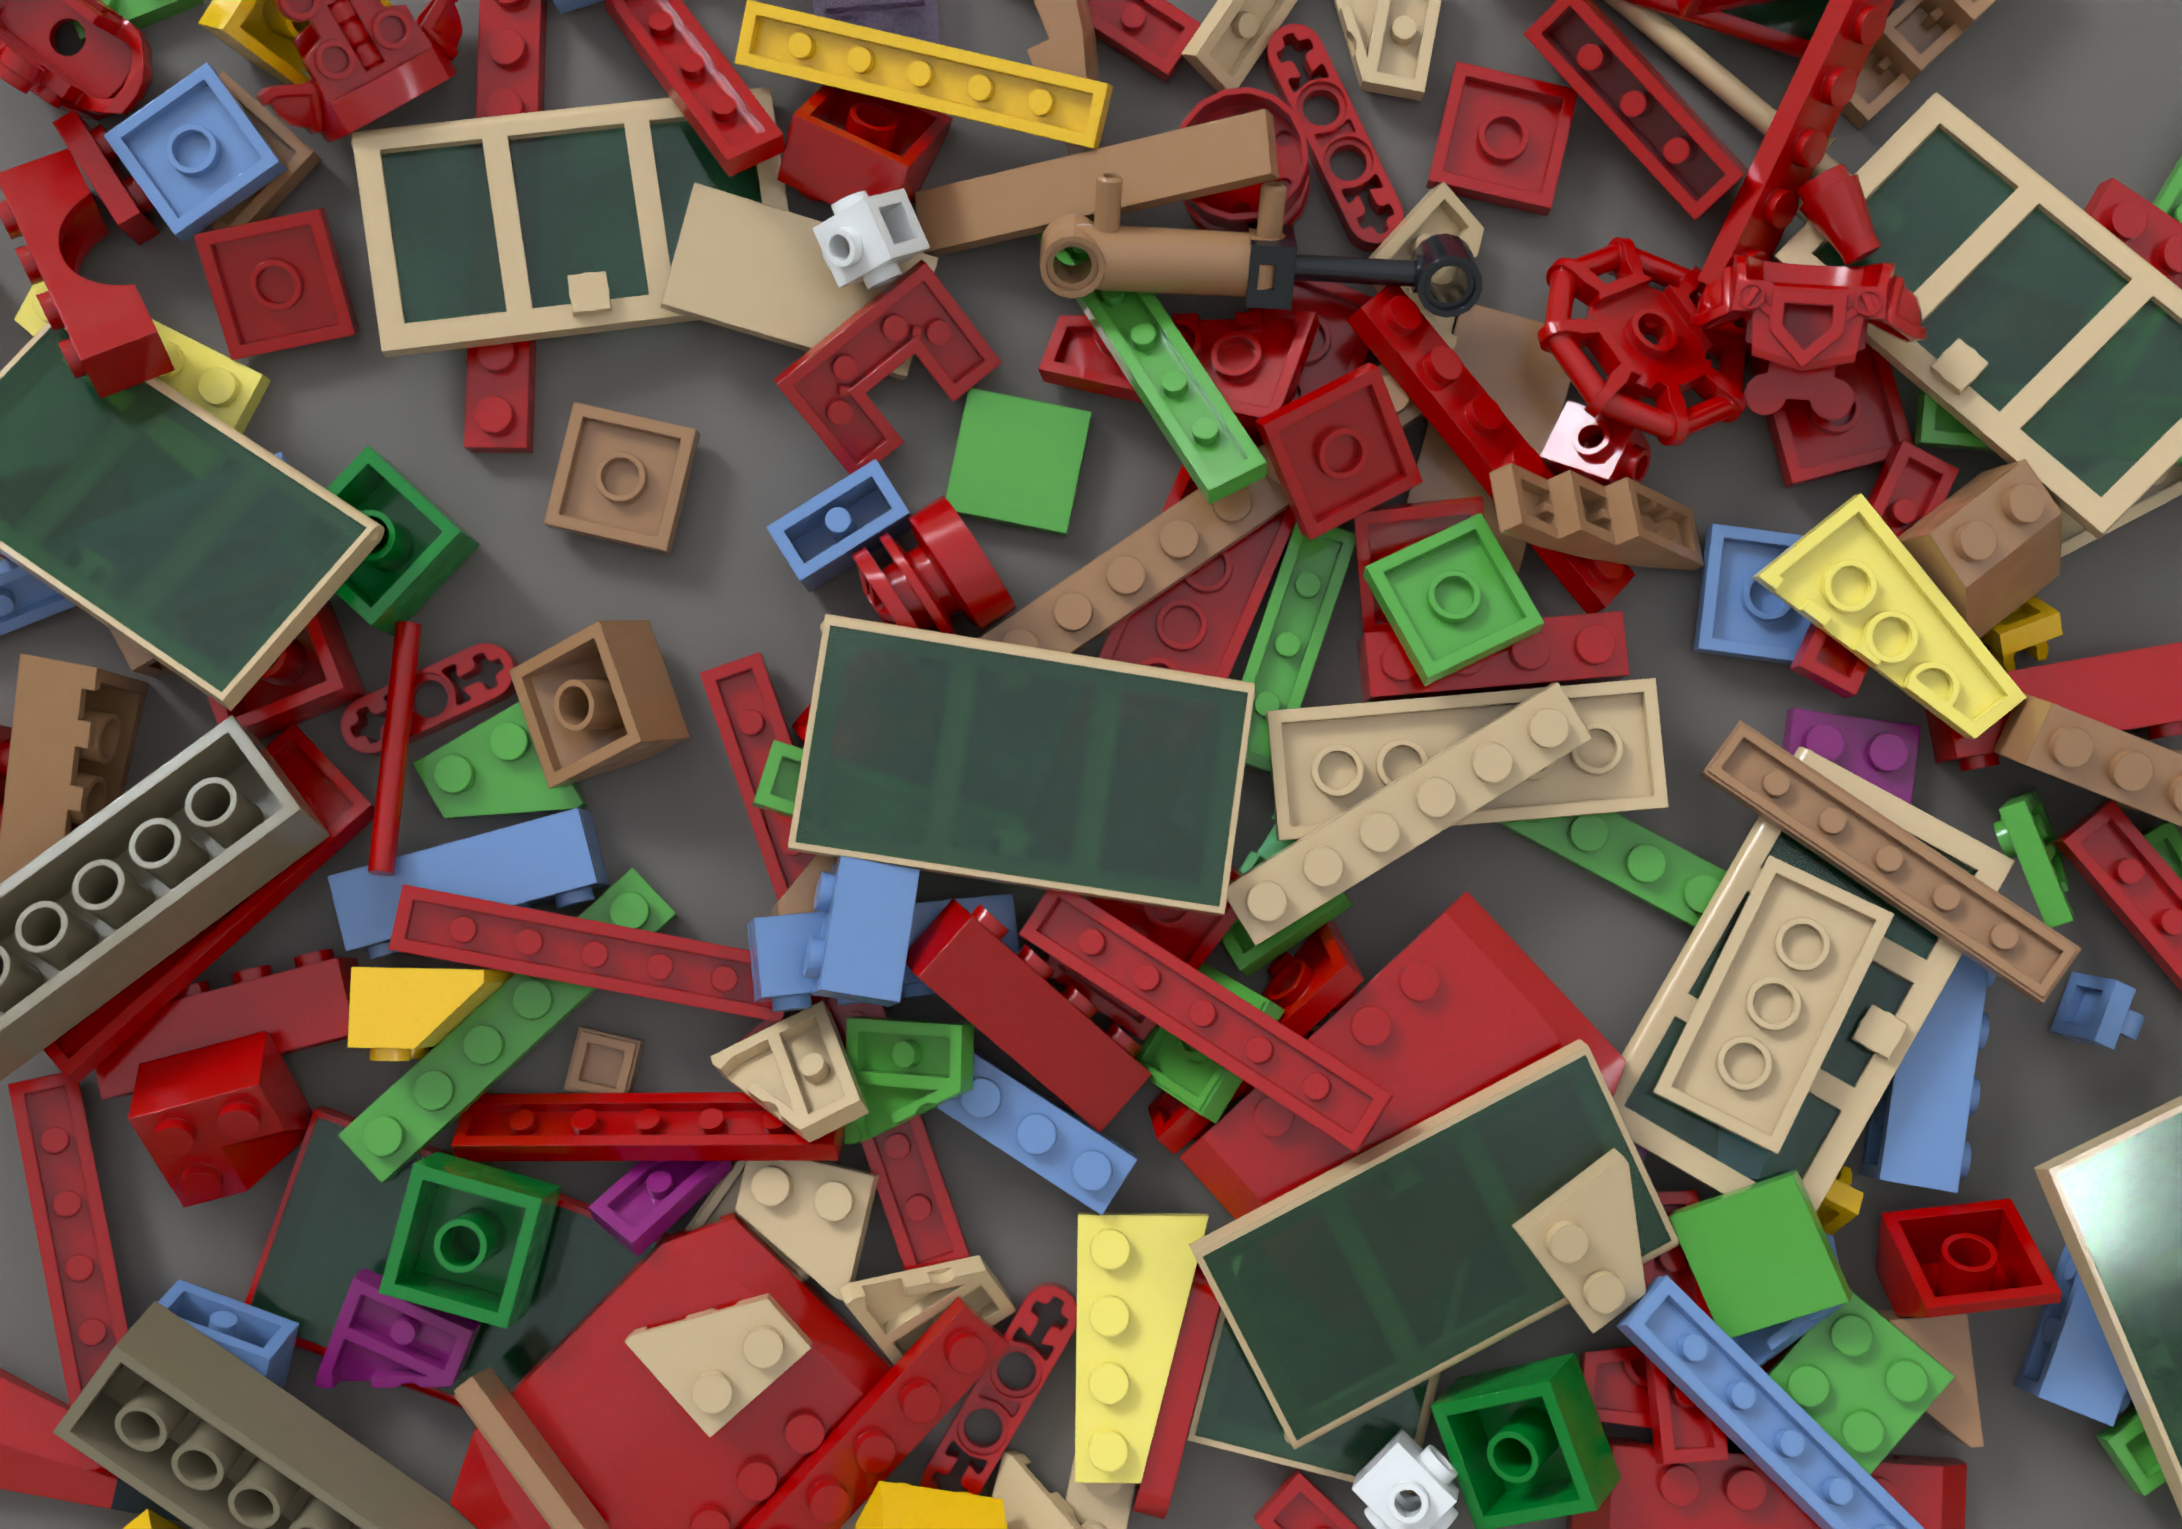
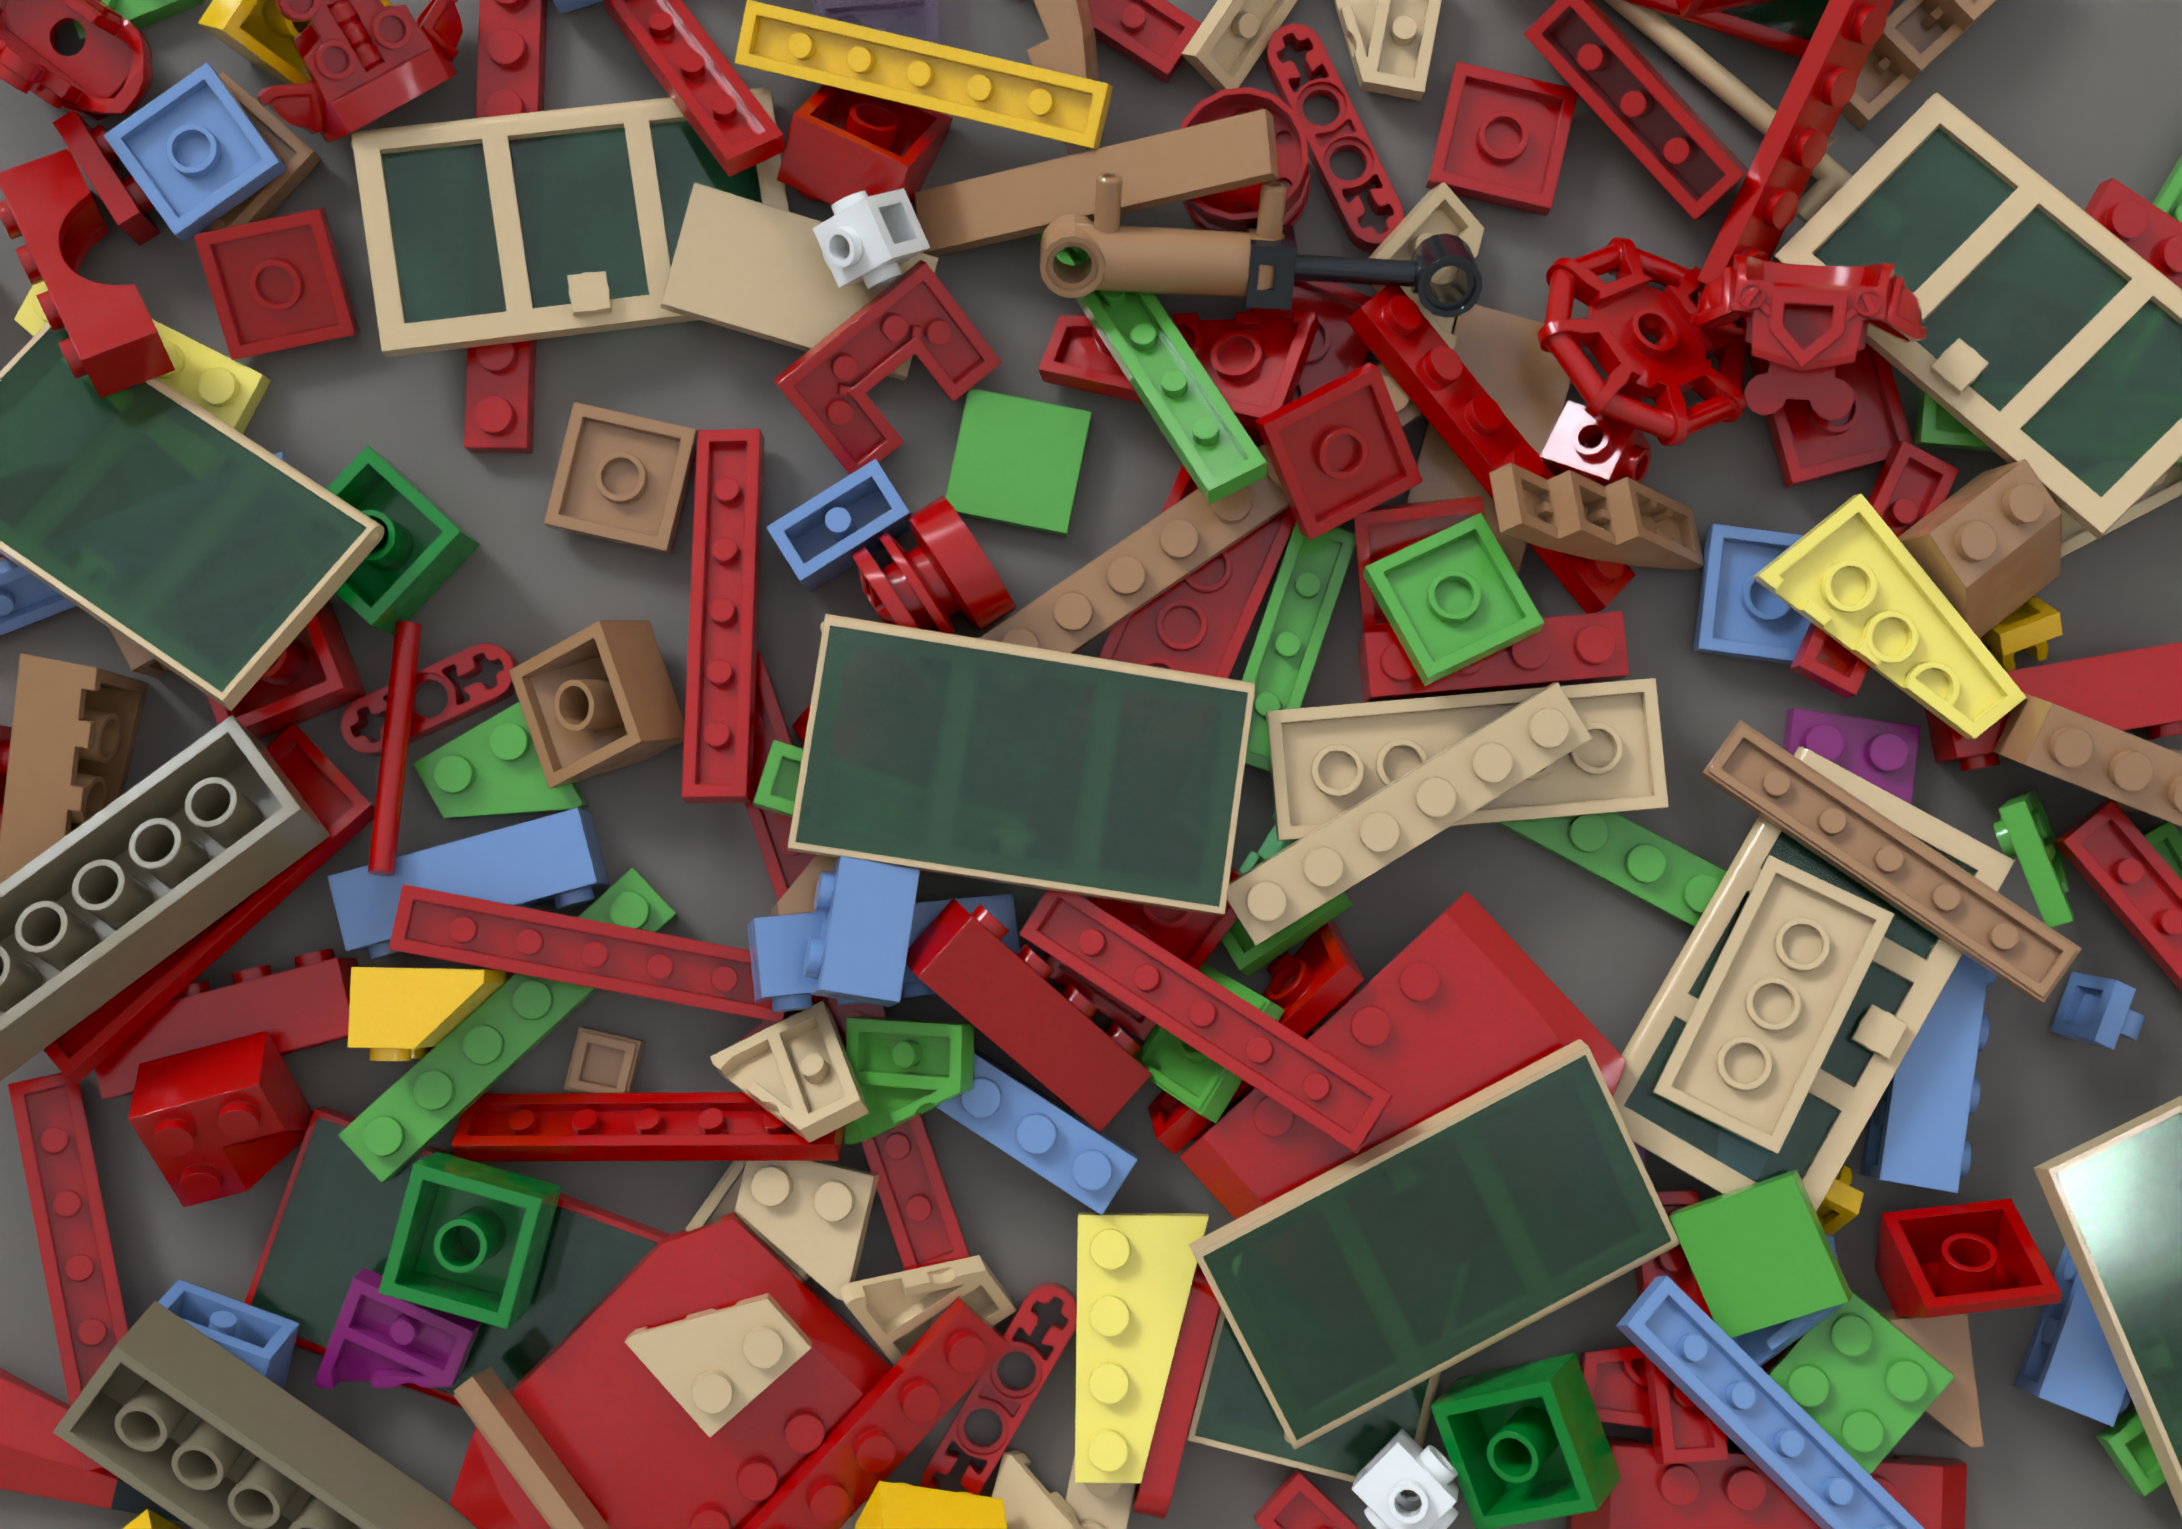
magenta plate [588,1161,733,1257] -> none
tan wing [1512,1148,1646,1334] -> none
red cone [1797,164,1882,266] -> none
none -> red plate [681,429,765,804]

